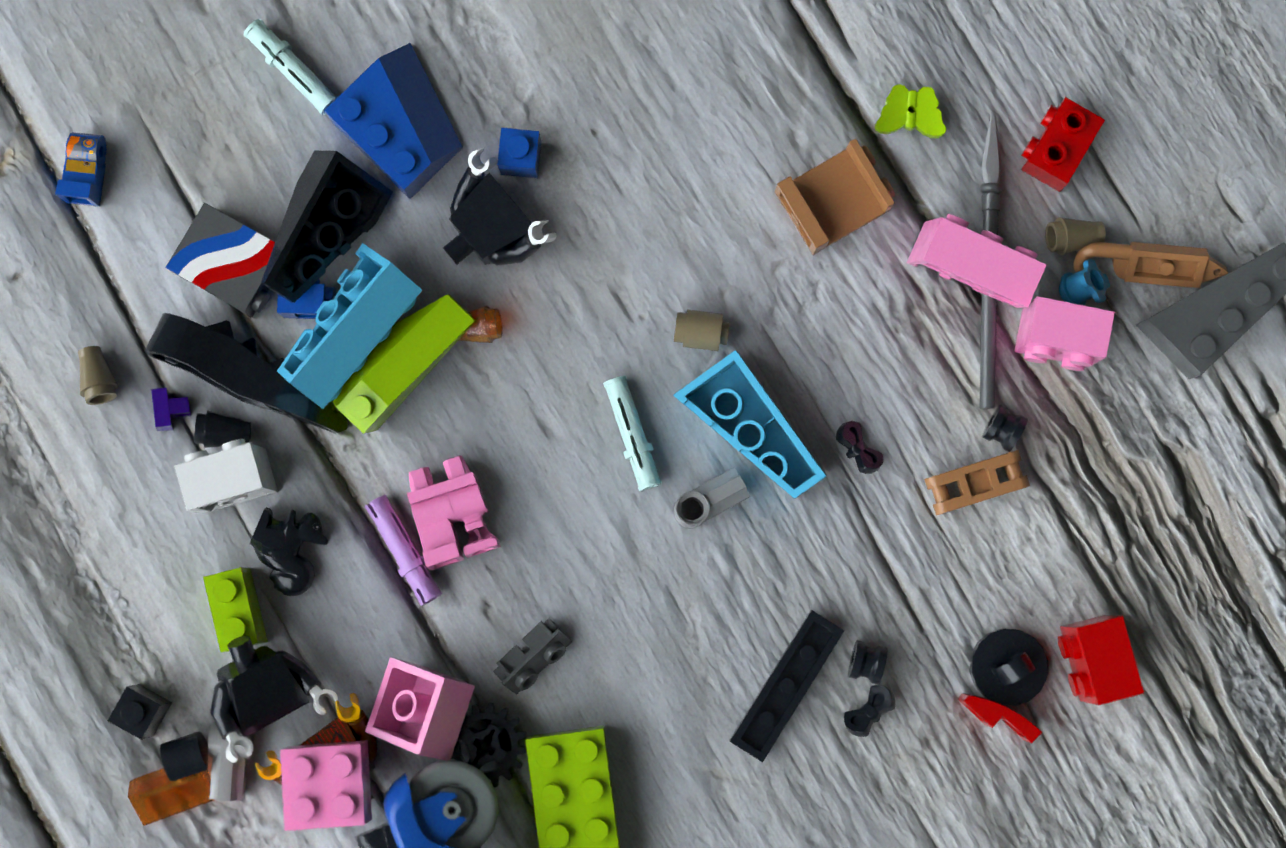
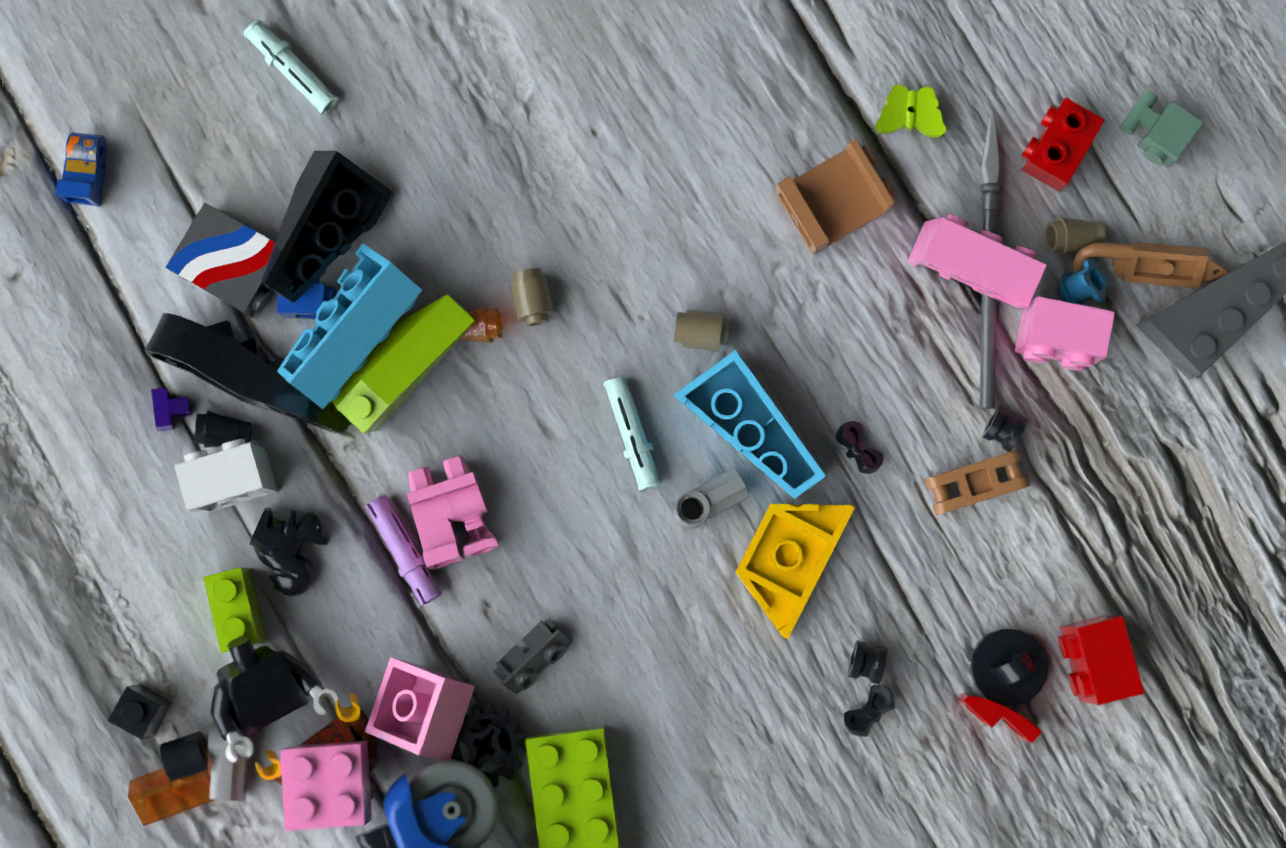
dark tan cone [78,346,118,405] -> none
blue wedge [324,43,463,199] -> none
black torso [443,147,556,266] -> none
blue brick [497,127,542,179] -> none
black plate [729,610,844,763] -> none
none -> dark tan brick [510,268,554,326]
none -> yellow wing [735,504,855,639]
none -> sand green brick [1120,90,1203,167]

